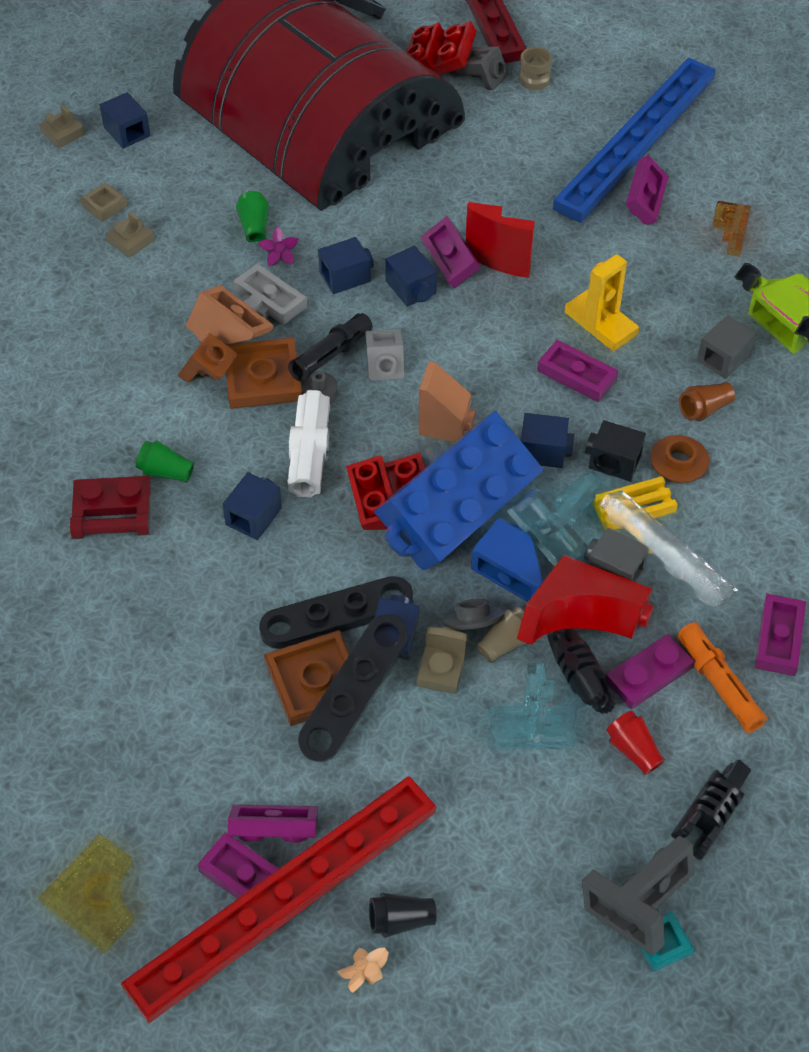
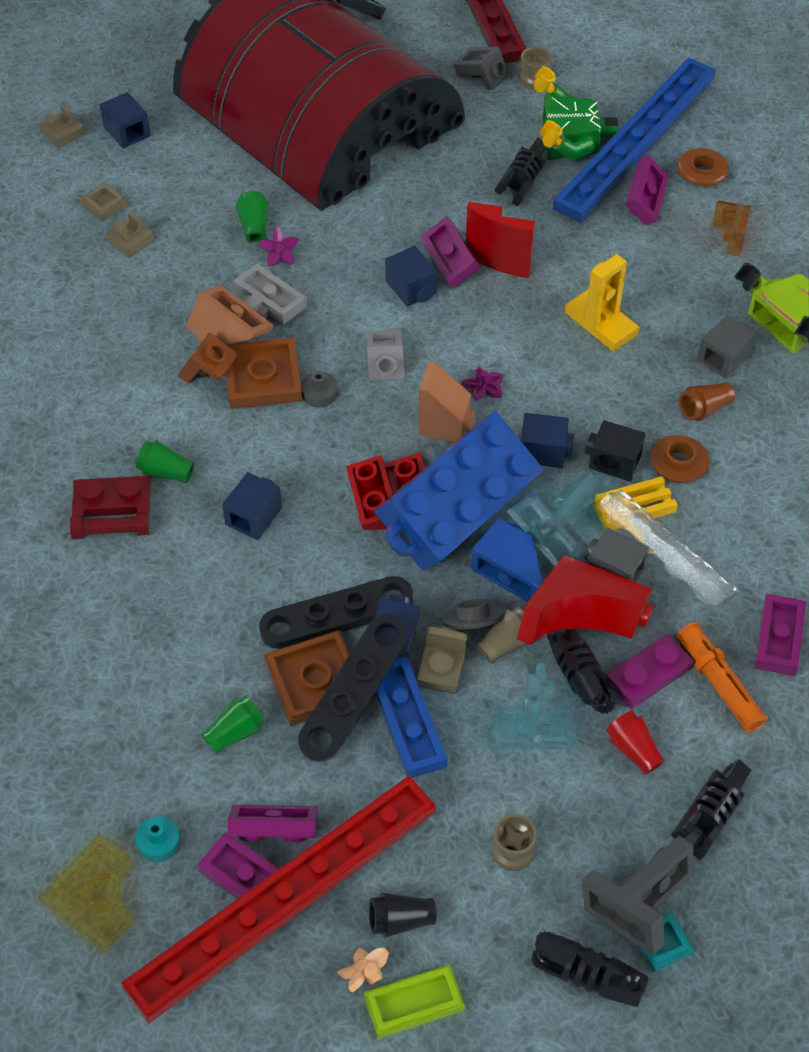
white piece [287,390,330,497] -> none
black pin [288,313,373,381] -> none
dark blue brick [318,237,374,294] -> none
red slope [406,21,477,74] -> none
magenta plate [537,340,618,403] -> none
none -> teal tile [135,816,180,862]
none -> green cone [201,695,265,754]
none -> lime tile [363,964,465,1039]
none -> blue plate [375,656,448,778]
none -> magenta plant [461,367,503,401]
none -> dark tan wheel [491,814,537,871]
none -> black hinge [494,137,546,206]
none -> black hinge [531,931,649,1007]
none -> green torso [534,66,618,161]
none -> dark orange piece [677,148,729,186]

